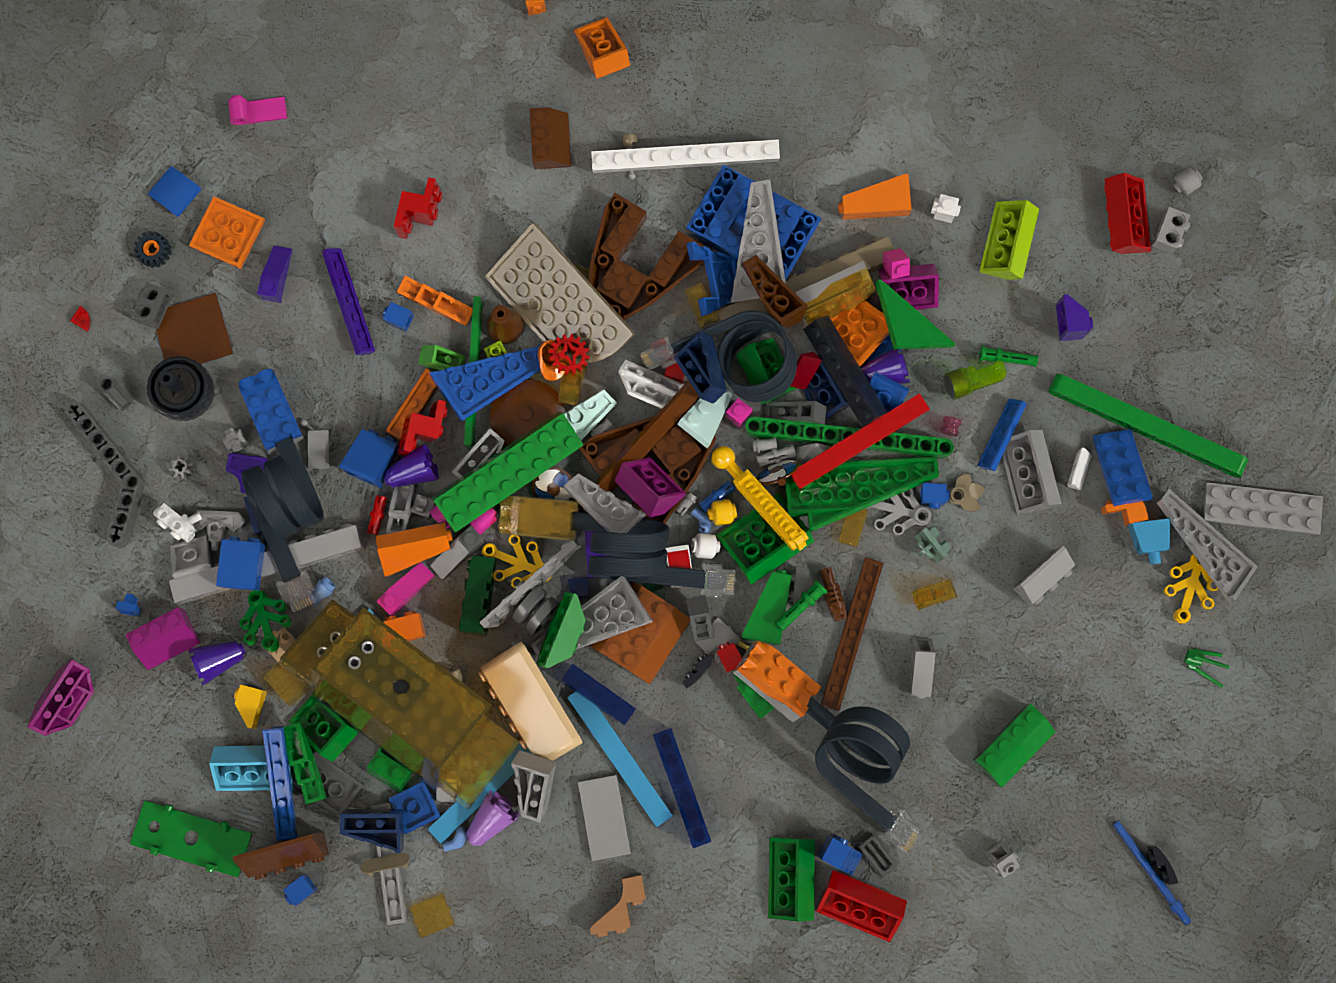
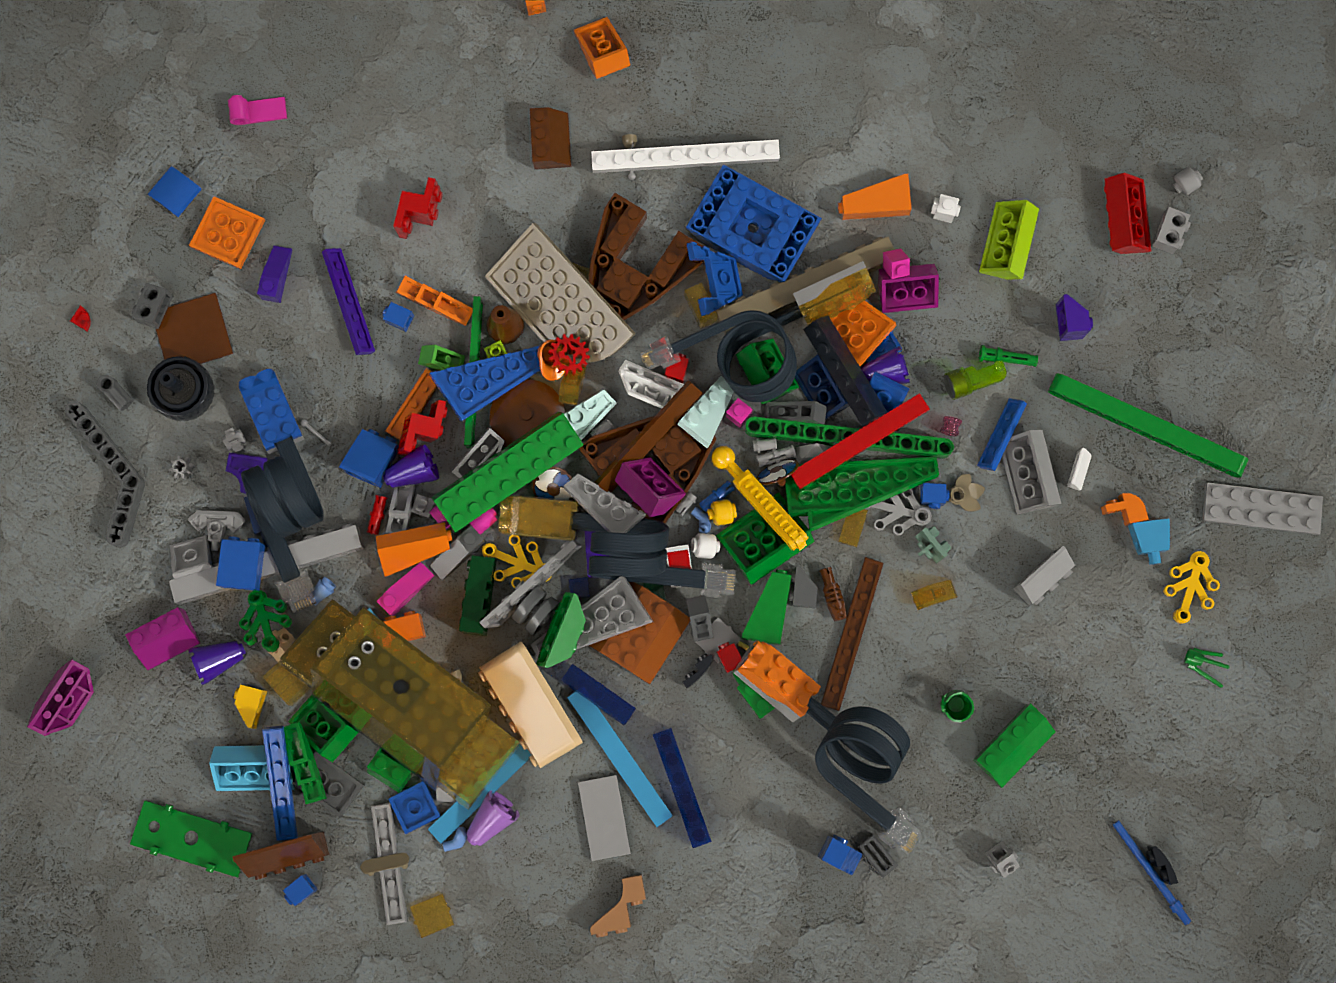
blue tile [116,593,141,617] -> none
black bush [134,231,172,268] -> none
white brick [153,503,202,542] -> none
light grey tile [308,430,329,469] -> none
dark blue wedge [340,809,404,854] -> none
light grey wedge [511,750,556,823] -> none
dark blue wedge [673,331,727,404] -> none
light grey wing [731,179,786,303] -> none
reddish brown wedge [742,255,808,328] -> none
green slope [768,837,815,922] -> none
green pin [775,580,828,631] -> none
dark red slope [790,352,822,389] -> none
red slope [816,870,907,942] -> none
green tile [875,279,956,349] -> none
light grey slope [909,638,936,698] -> none
blue plate [1092,429,1153,506] -> none
light grey wing [1157,489,1258,604] -> none
none -> green helmet [940,689,974,722]

